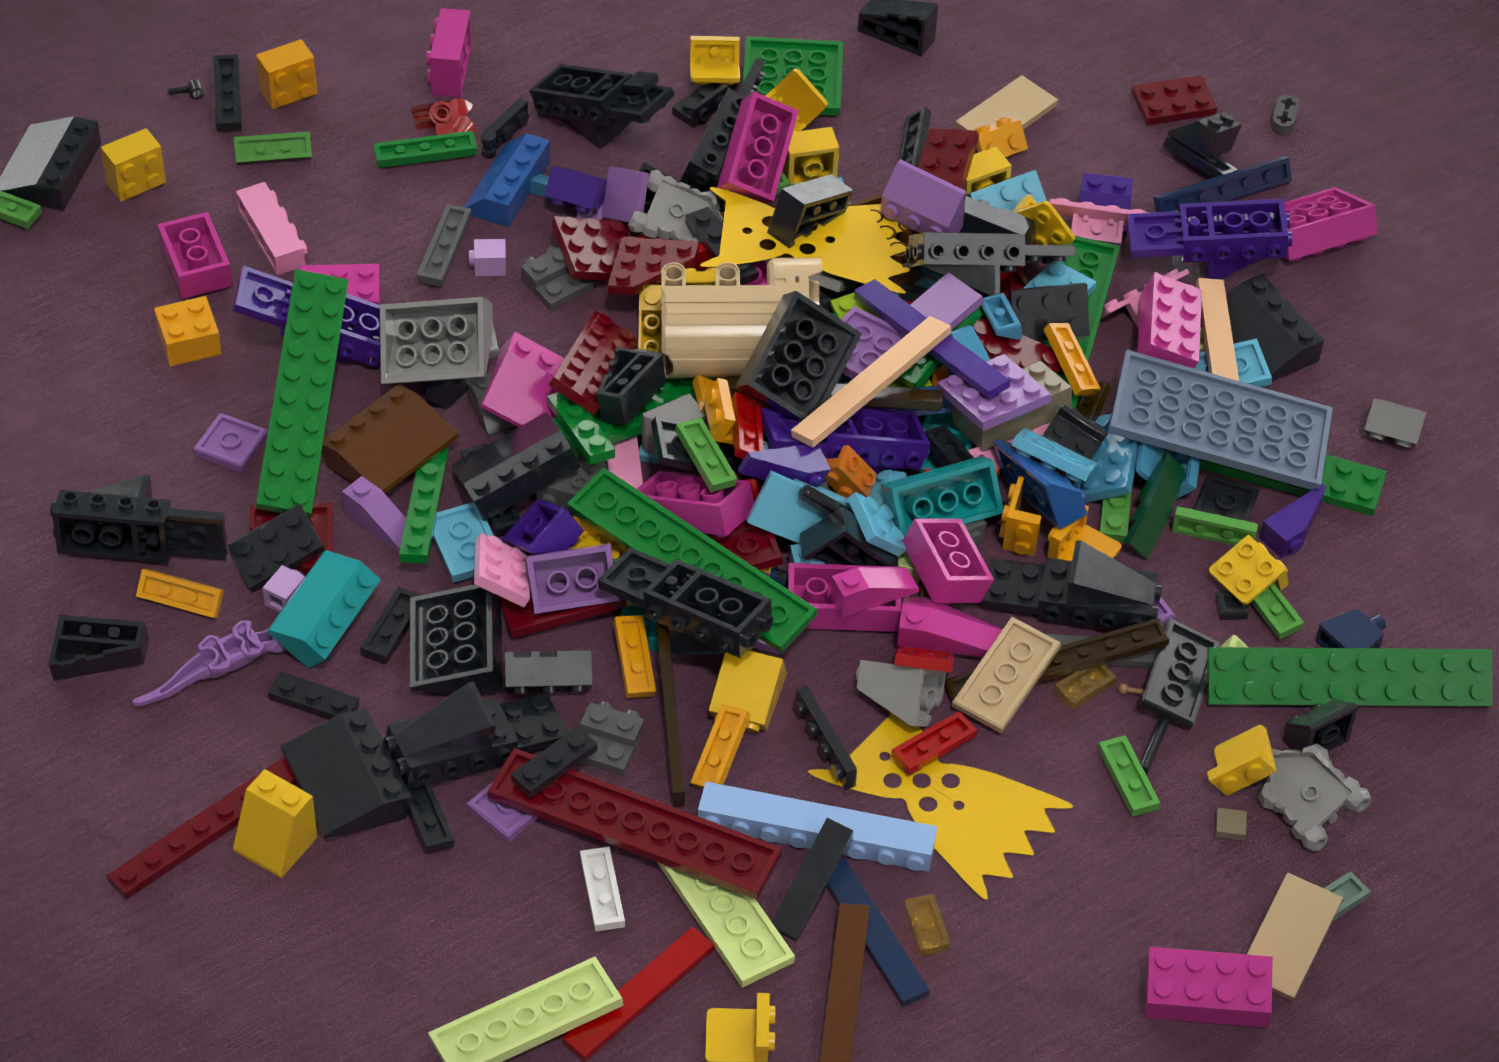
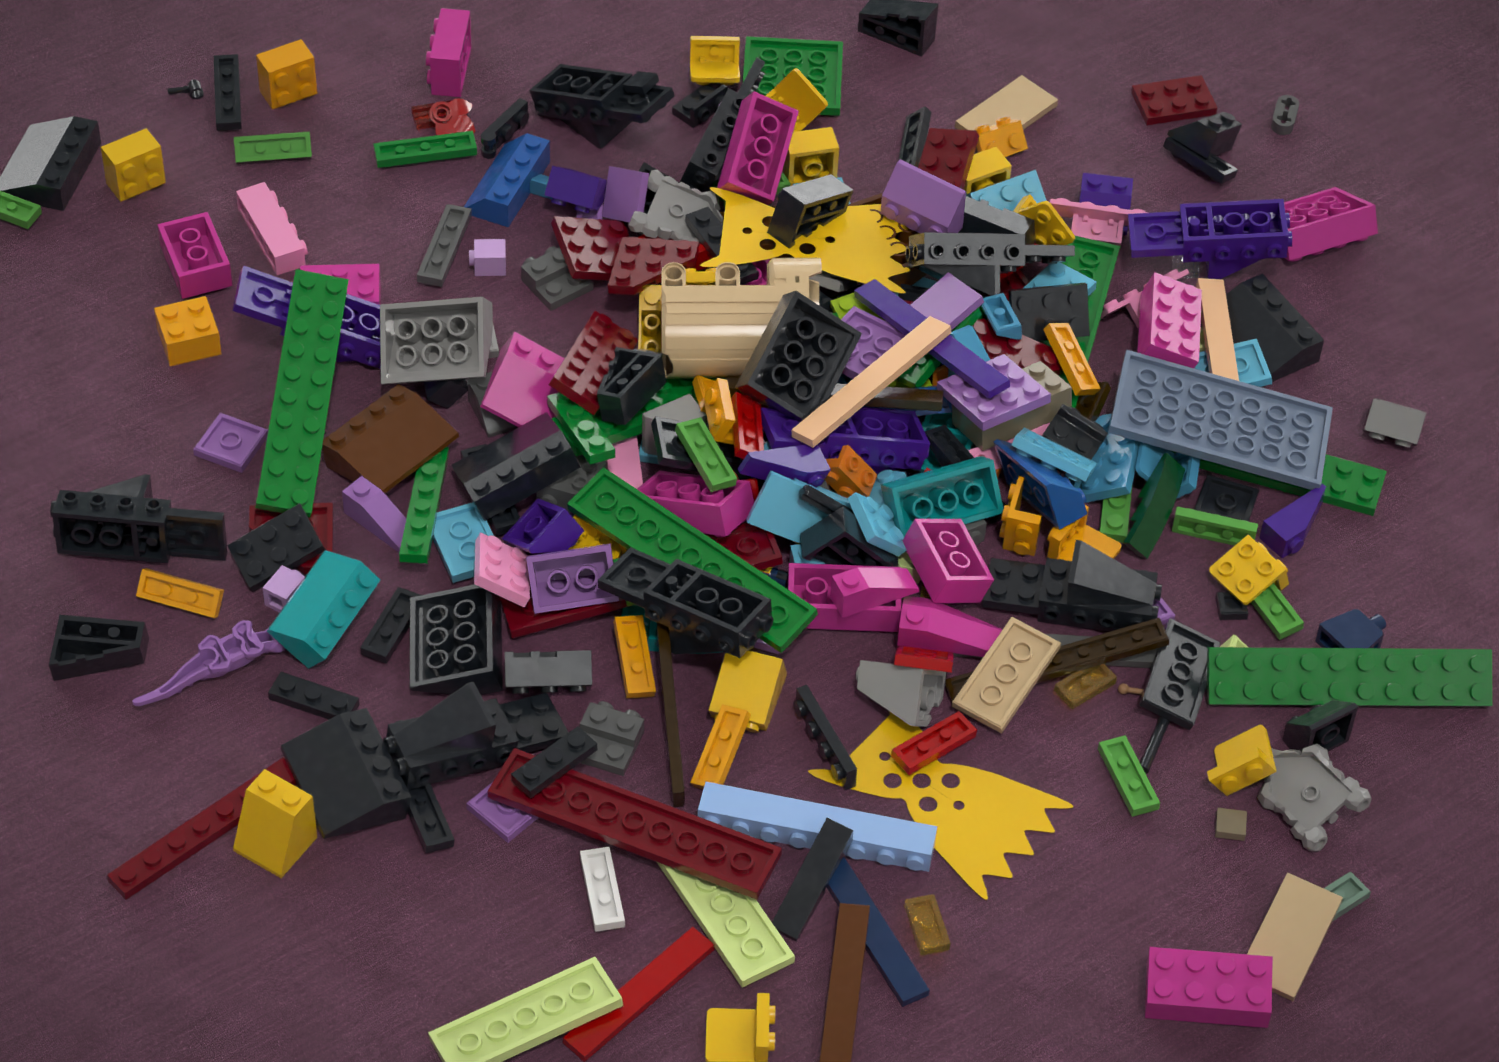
dark blue tile [1153,156,1292,212] -> none

